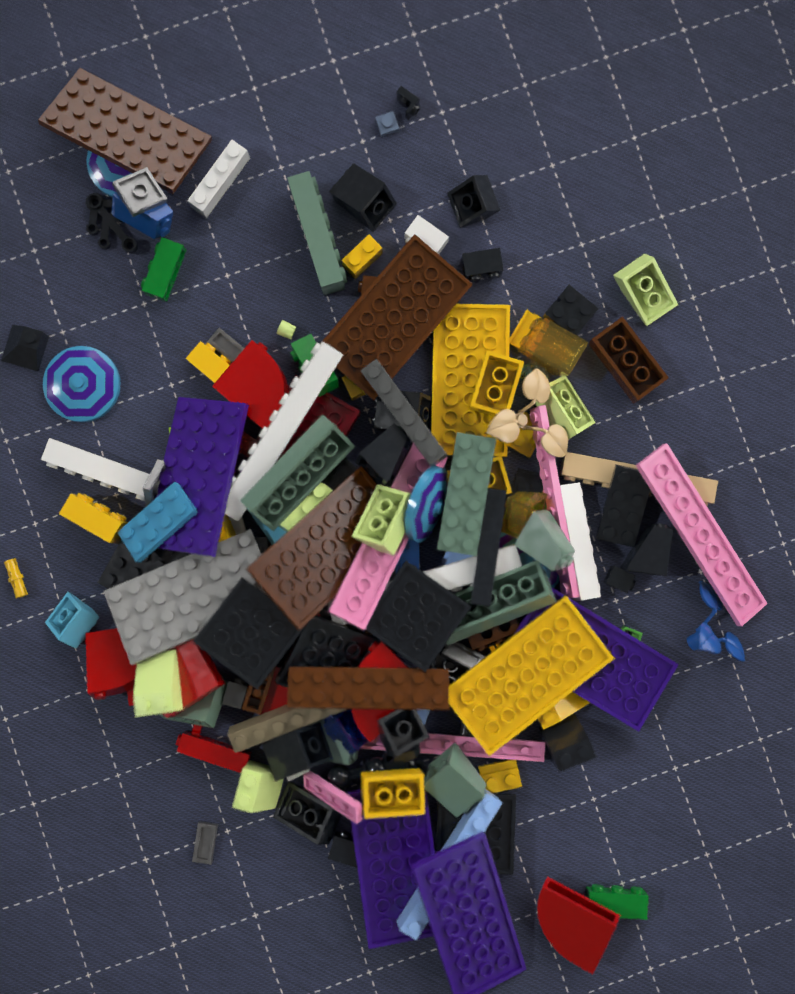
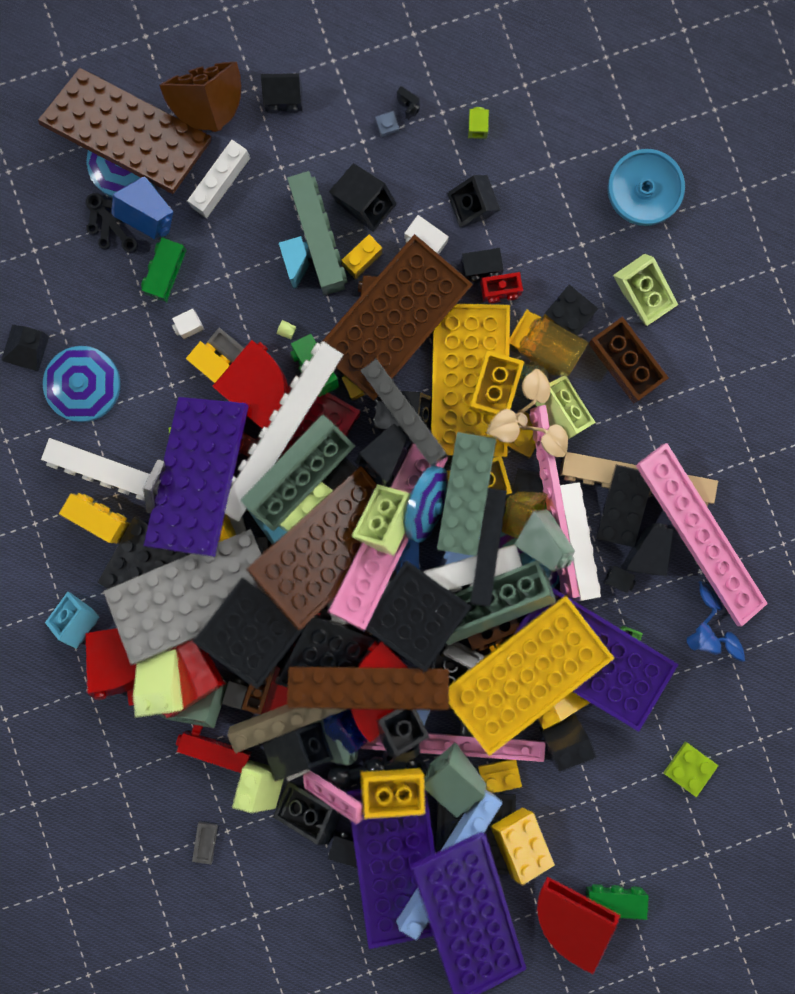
yellow pin [4,558,28,599] -> none
flat silver tile [112,167,167,217] -> none
dark azure plate [117,482,198,563] -> none
none -> reddish brown brick [159,62,241,132]
none -> white brick [172,309,204,339]
none -> black slope [261,73,303,114]
none -> medium azure slope [279,236,311,289]
none -> lime brick [468,107,489,139]
none -> red brick [480,272,523,304]
none -> yellow brick [490,807,554,885]
none -> dark azure dish [608,149,685,226]
none -> lime plate [663,742,719,797]

